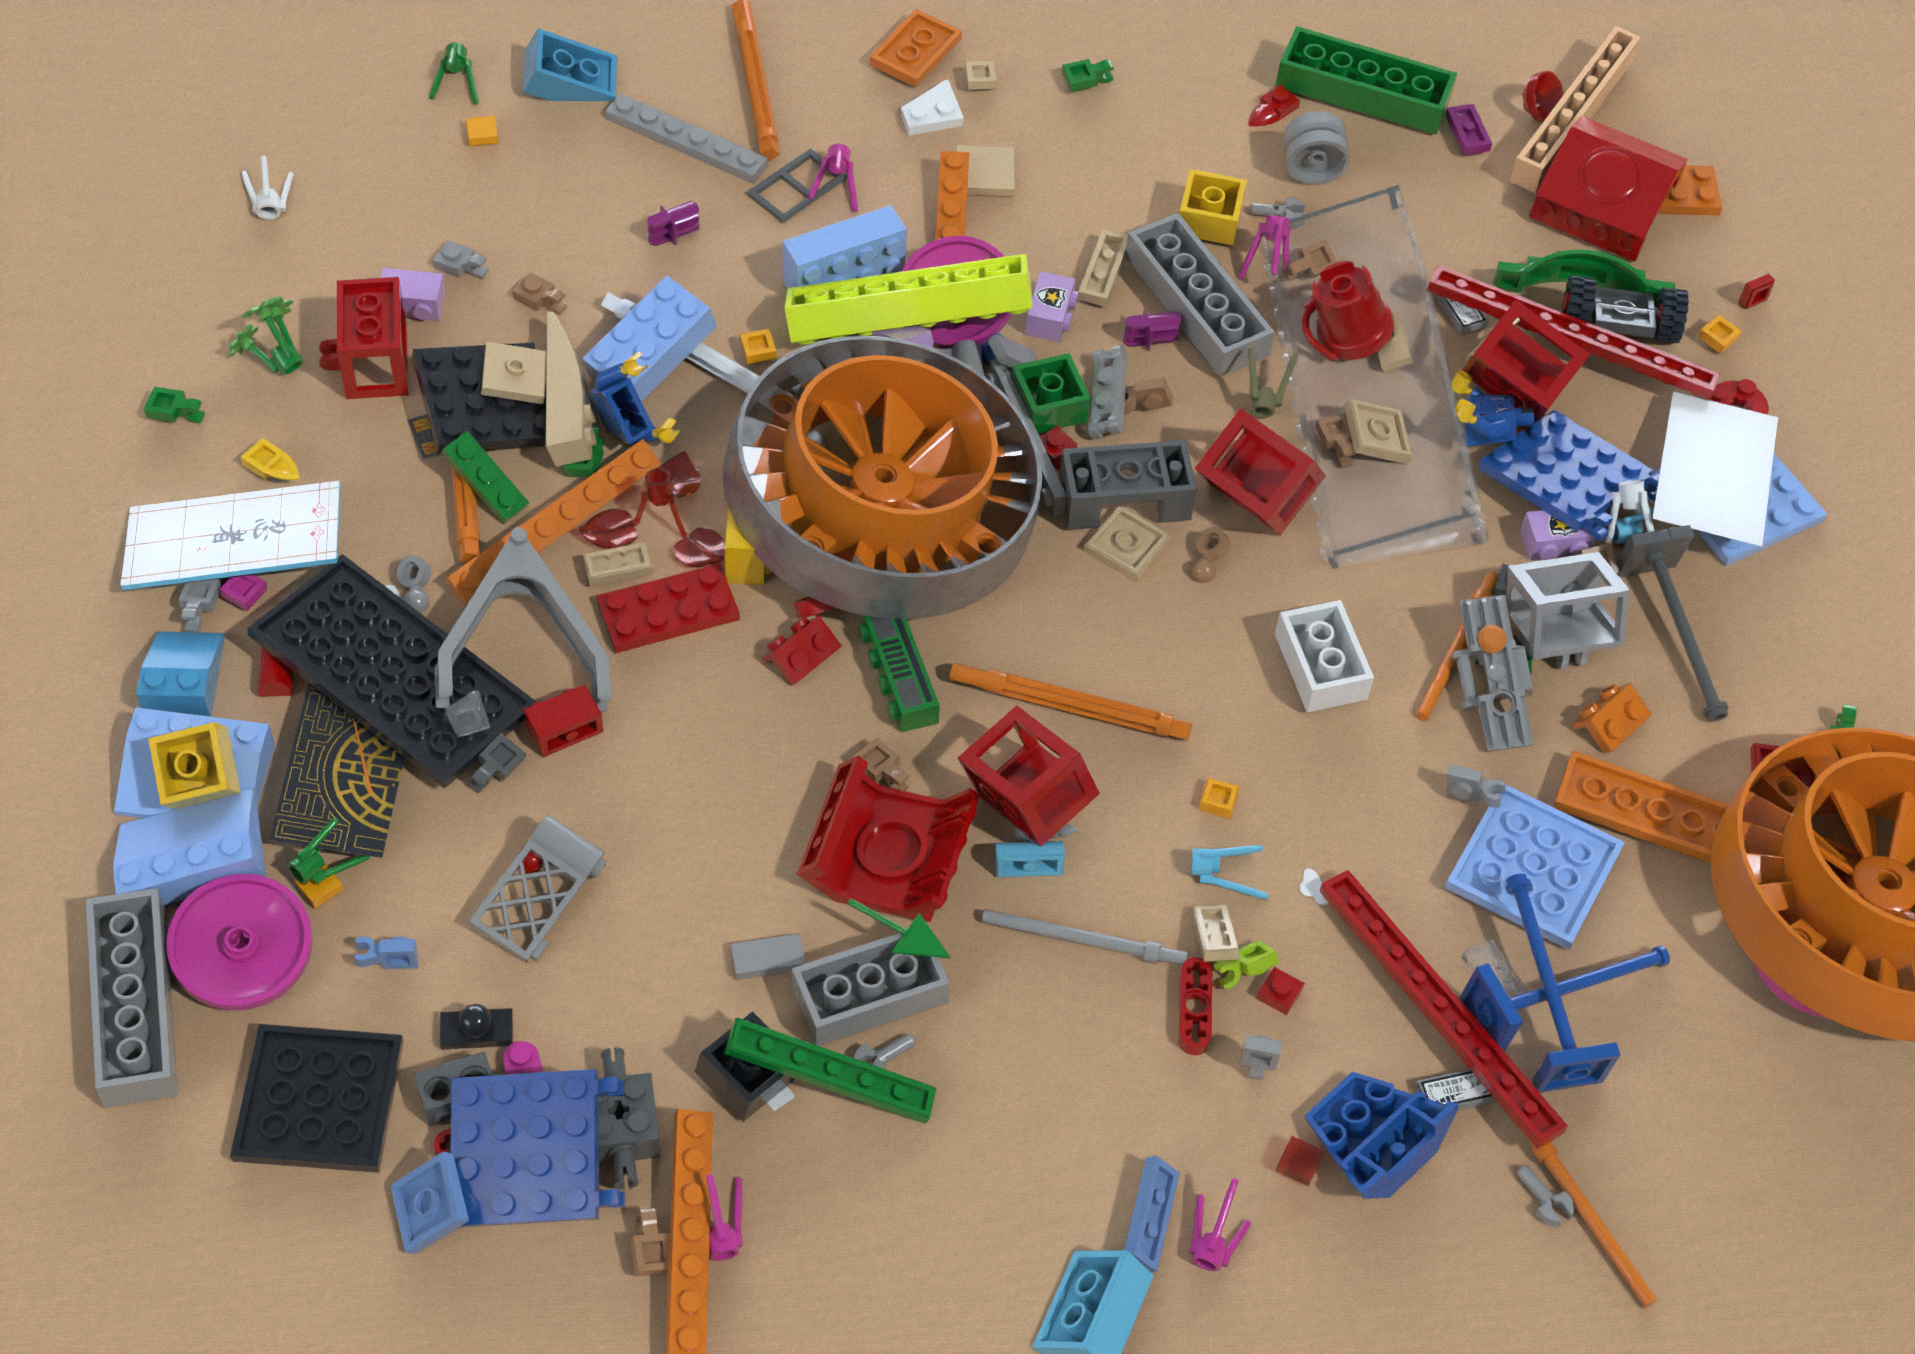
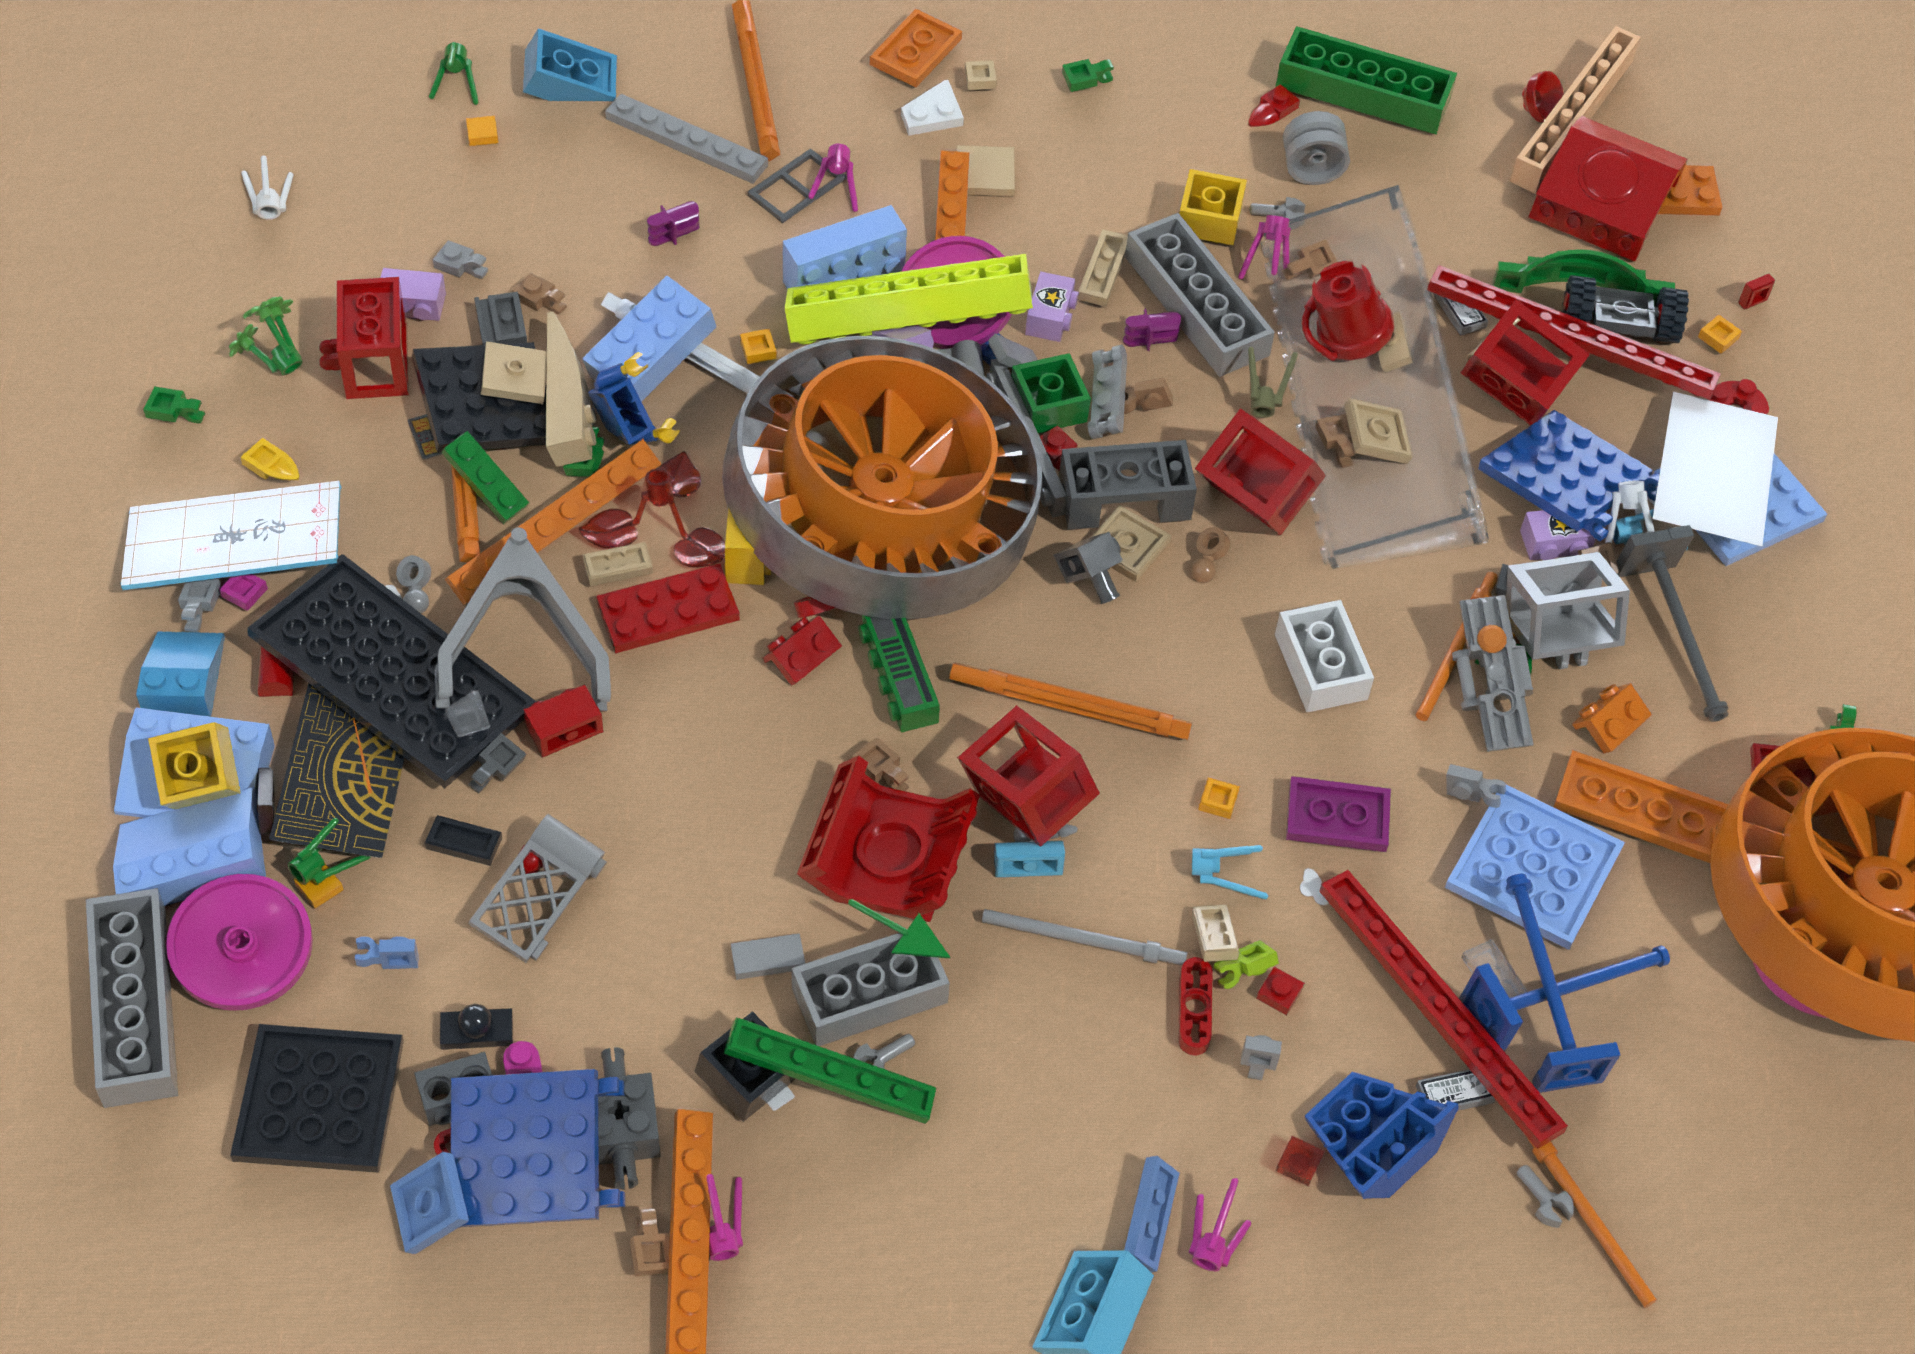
magenta plate [1445,104,1492,155] -> none
blue torso [1451,370,1534,446] -> none
none -> tile [258,767,275,834]
none -> black tile [425,815,502,866]
none -> dark grey plate [474,291,527,345]
none -> dark grey brick [1053,532,1123,604]
none -> magenta plate [1286,776,1391,852]

